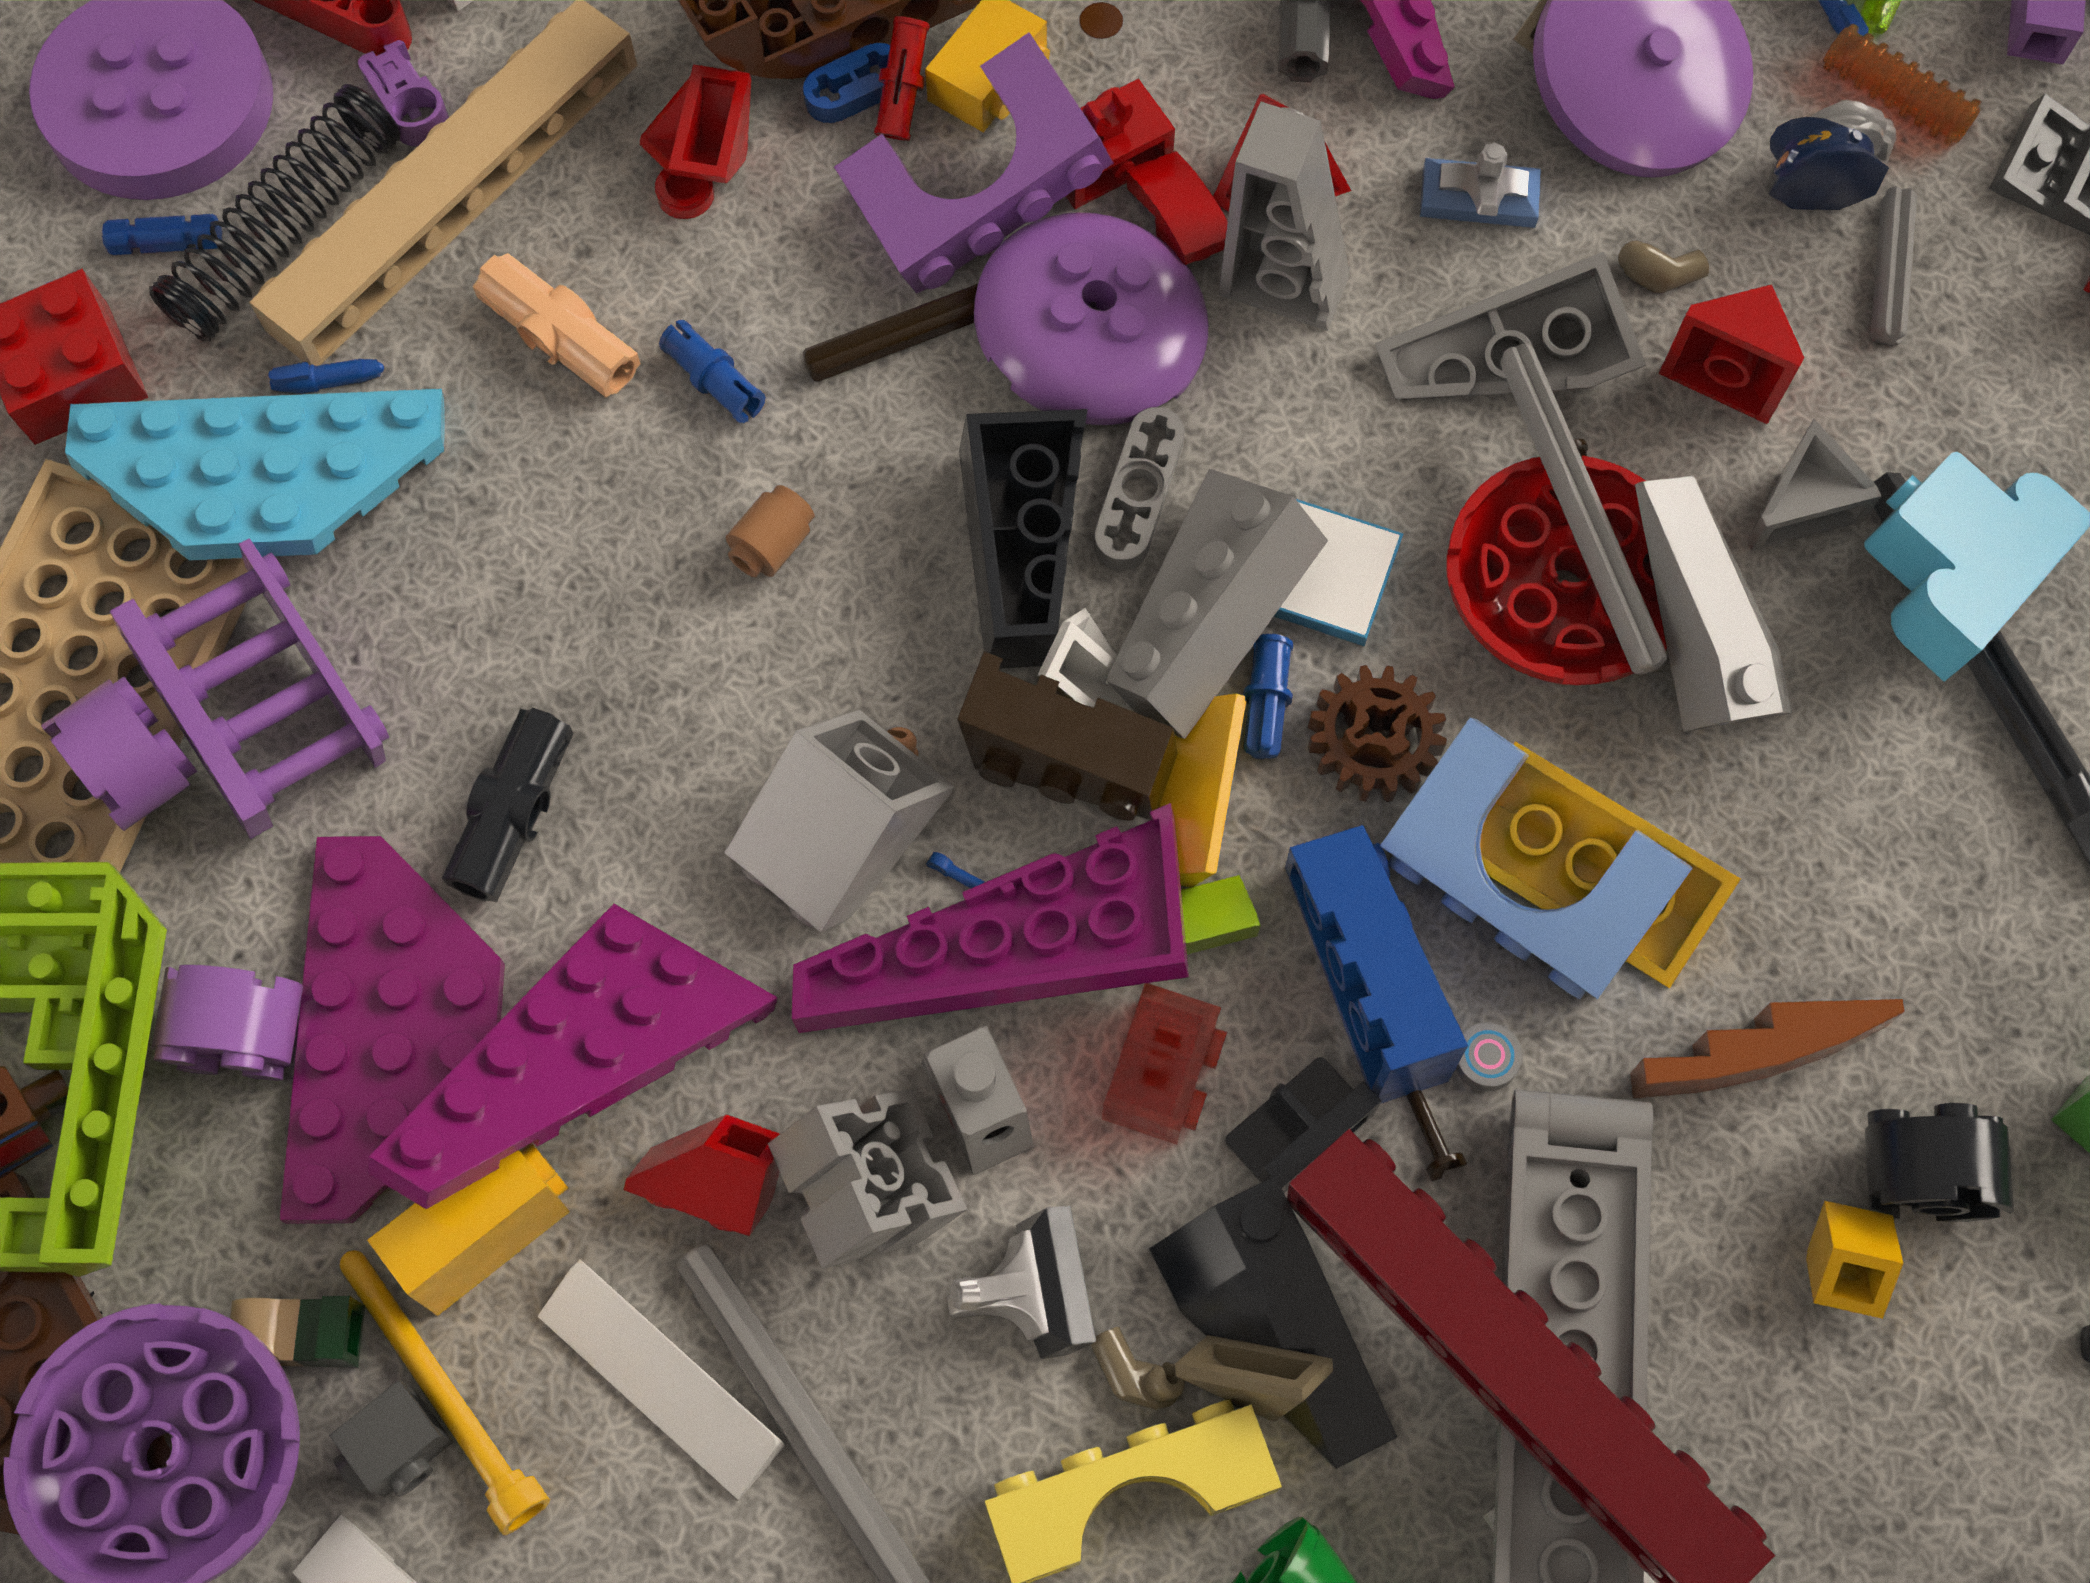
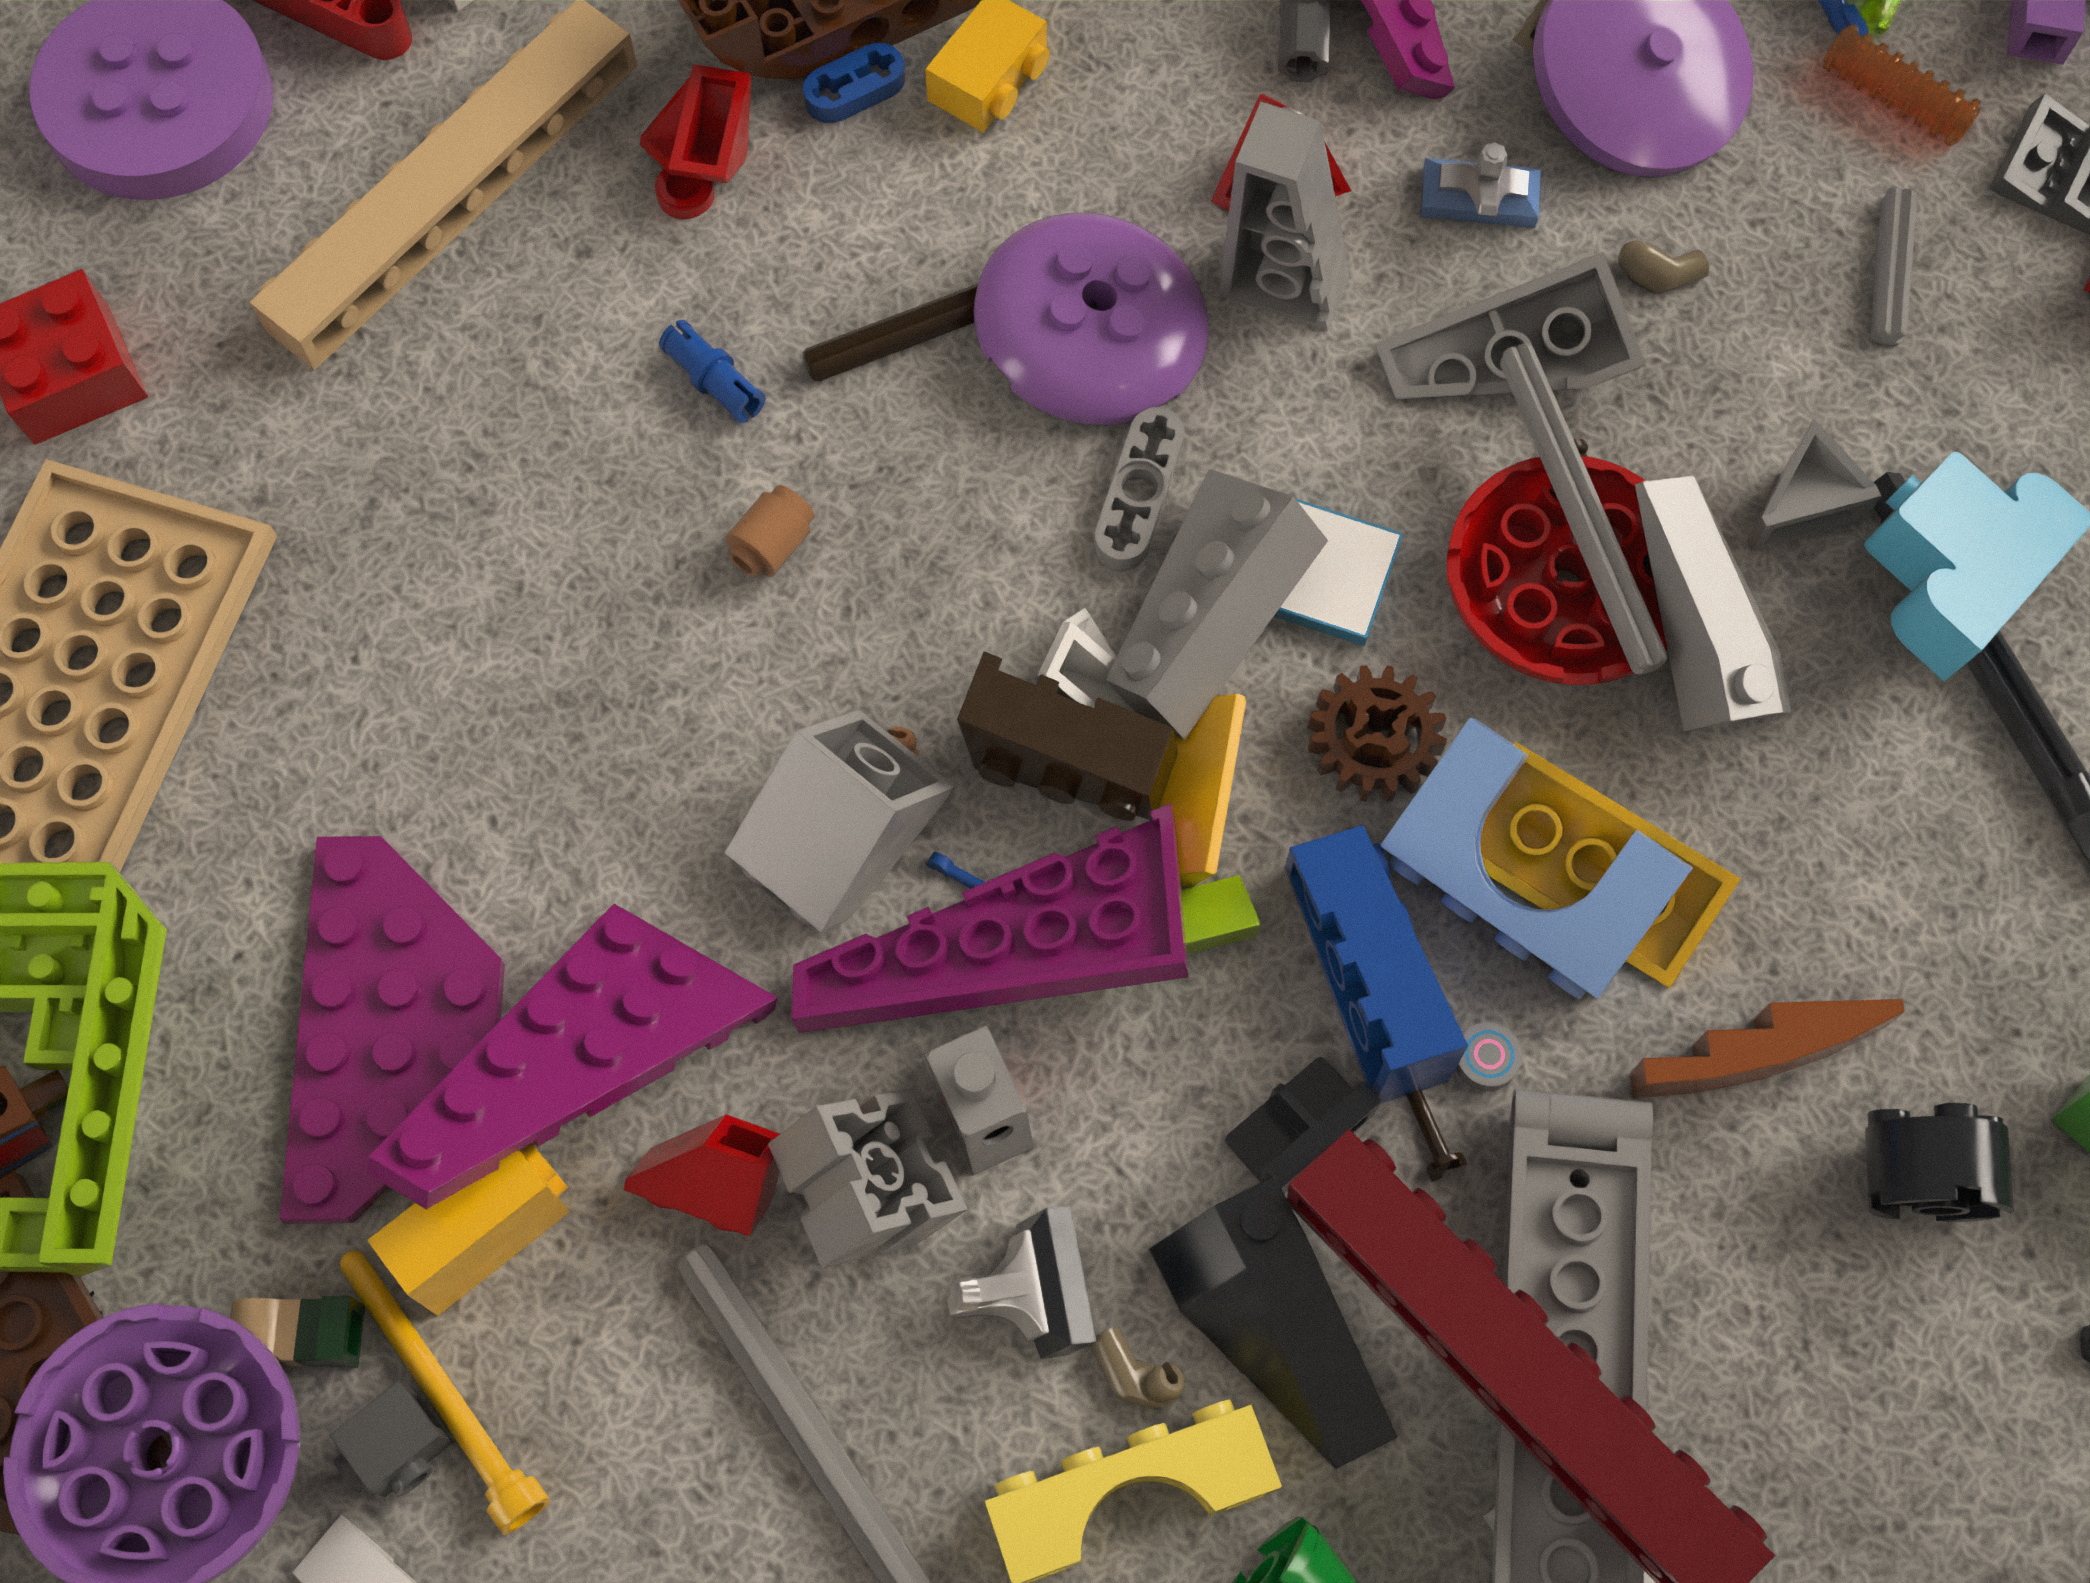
medium lavender brick [41,677,198,831] -> none
medium azure plate [65,389,445,561] -> none
blue axle [102,214,223,255] -> none
medium lavender fence [110,538,389,839] -> none
black piece [149,84,401,342] -> none
medium lavender brick [151,965,303,1081] -> none
blue piece [268,359,384,394] -> none
medium lavender piece [358,40,449,146] -> none
black piece [442,708,574,902] -> none
light nougat piece [473,253,641,397] -> none
white slope [538,1259,786,1500] -> none
medium lavender arch [834,32,1113,294] -> none
red pin [874,16,930,141] -> none
black wedge [959,409,1087,669] -> none
red brick [1066,78,1175,209] -> none
reddish brown piece [1080,2,1123,39] -> none
clear red brick [1102,983,1228,1145] -> none
red slope [1126,151,1228,265] -> none
dark tan slope [1175,1335,1333,1422] -> none
blue axle [1243,634,1293,760] -> none
red slope [1658,284,1805,424] -> none
dark blue piece [1768,100,1896,210] -> none
yellow brick [1806,1200,1904,1319] -> none

